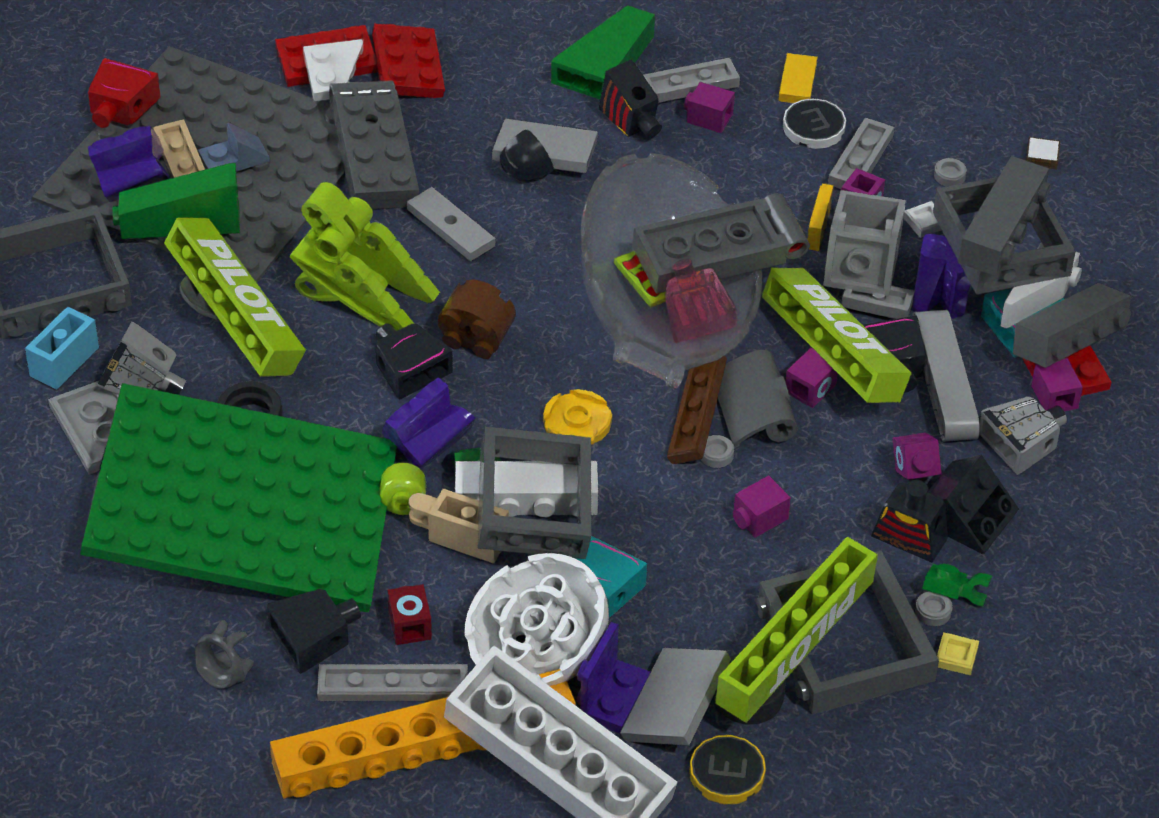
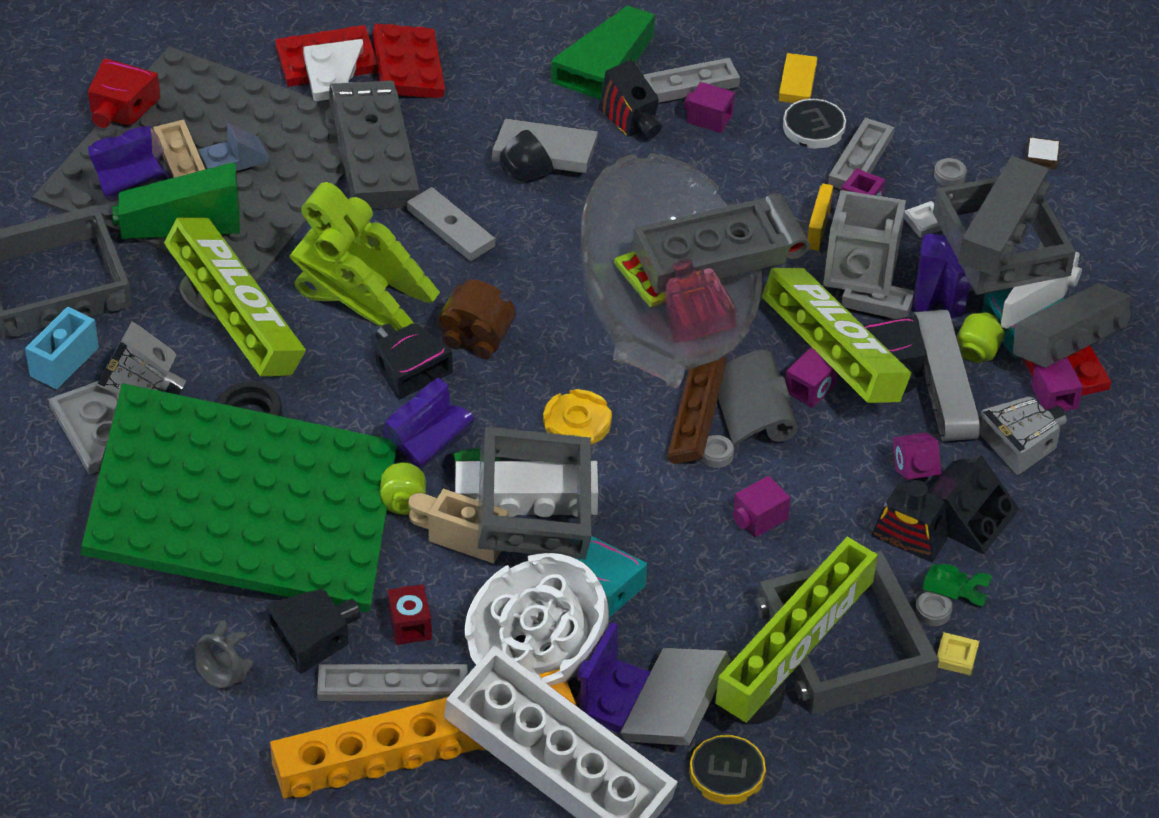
none -> lime head [956,312,1005,364]

